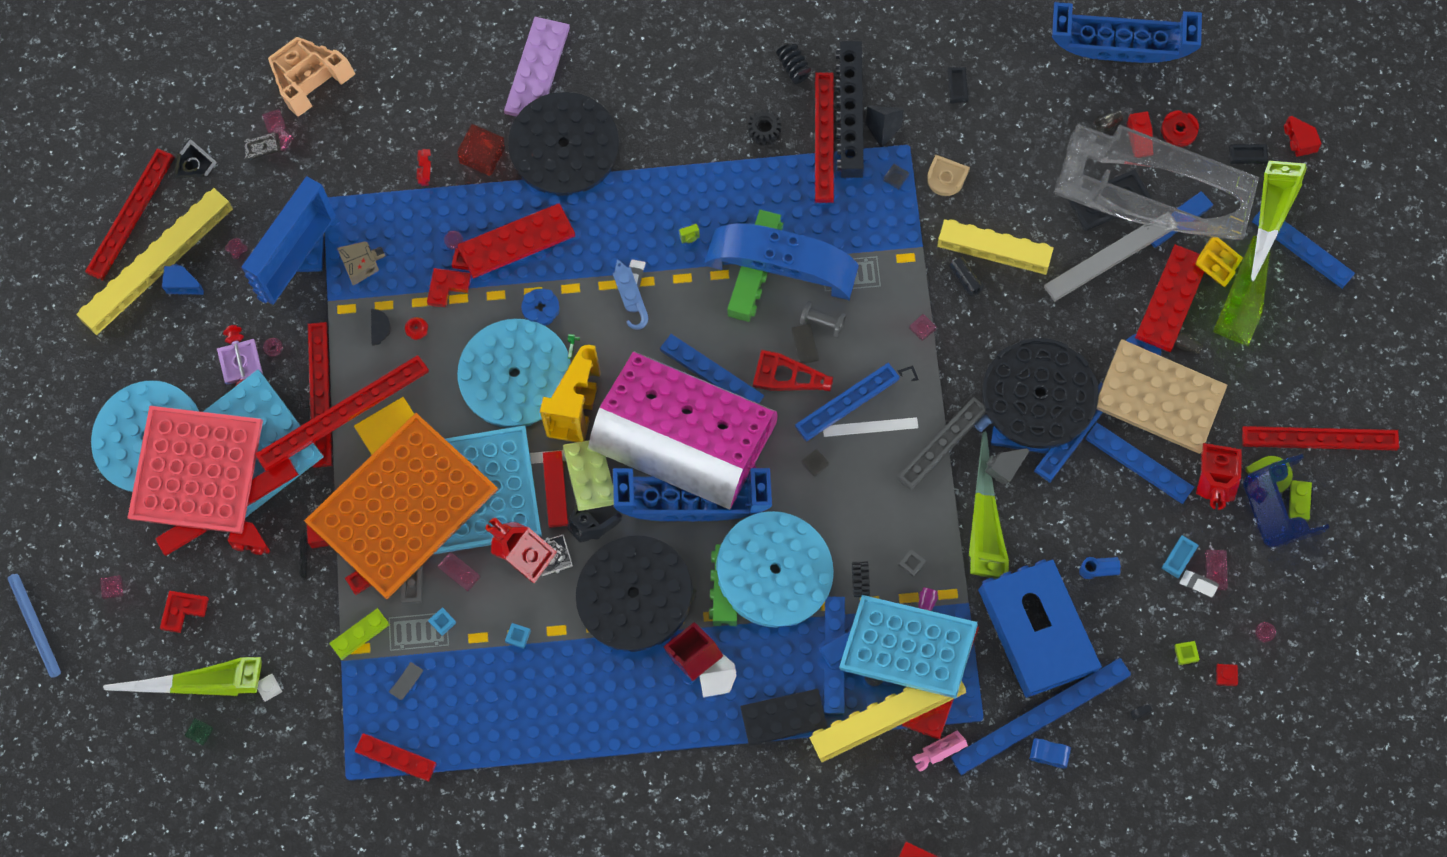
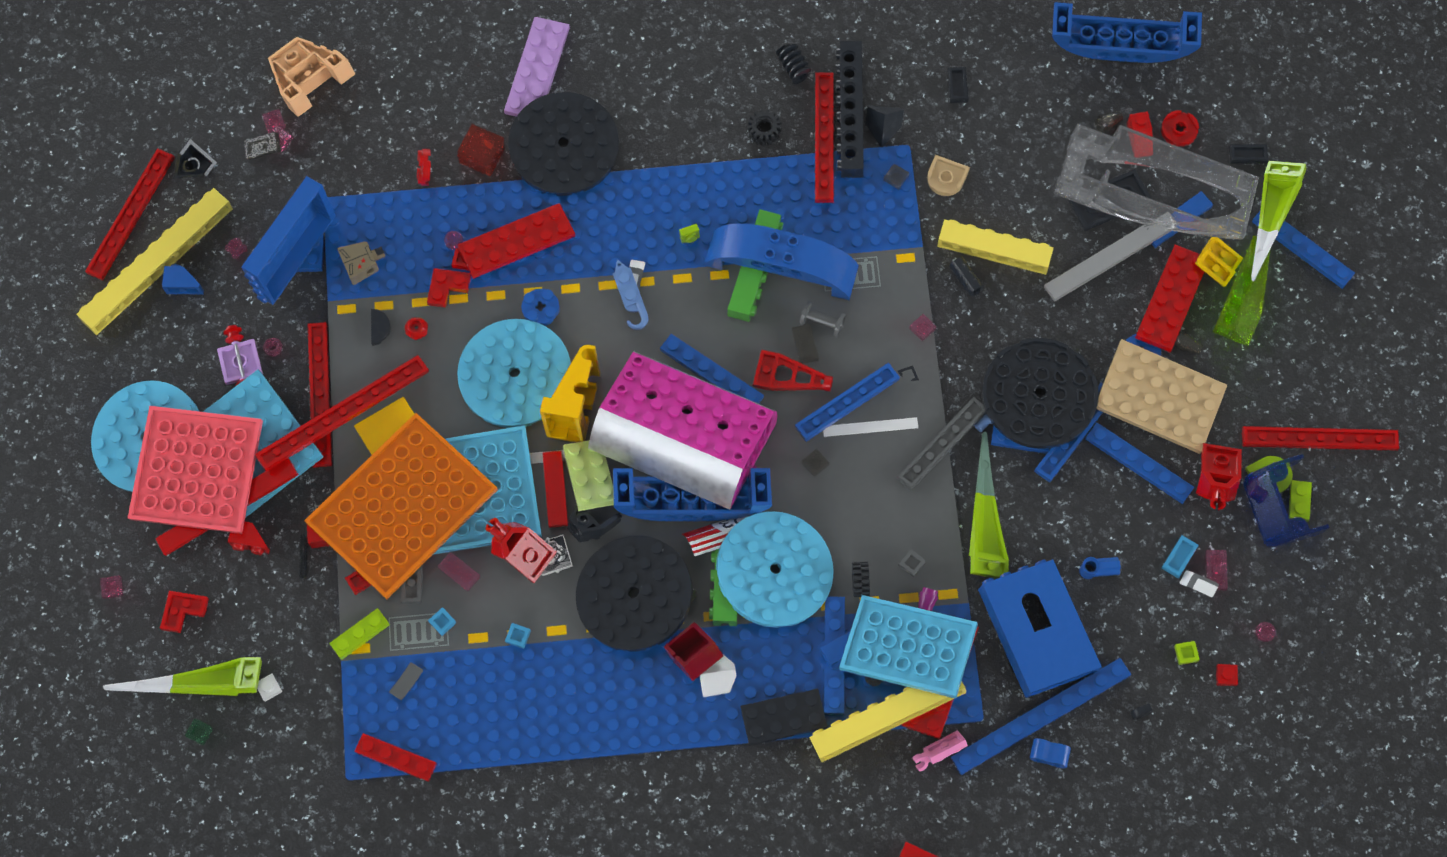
medium blue axle [8,574,61,678] -> none
green piece [568,334,580,359] -> none
dark grey slope [985,449,1029,485] -> none
red slope [1284,116,1322,157] -> none
none -> sticker [682,516,749,556]

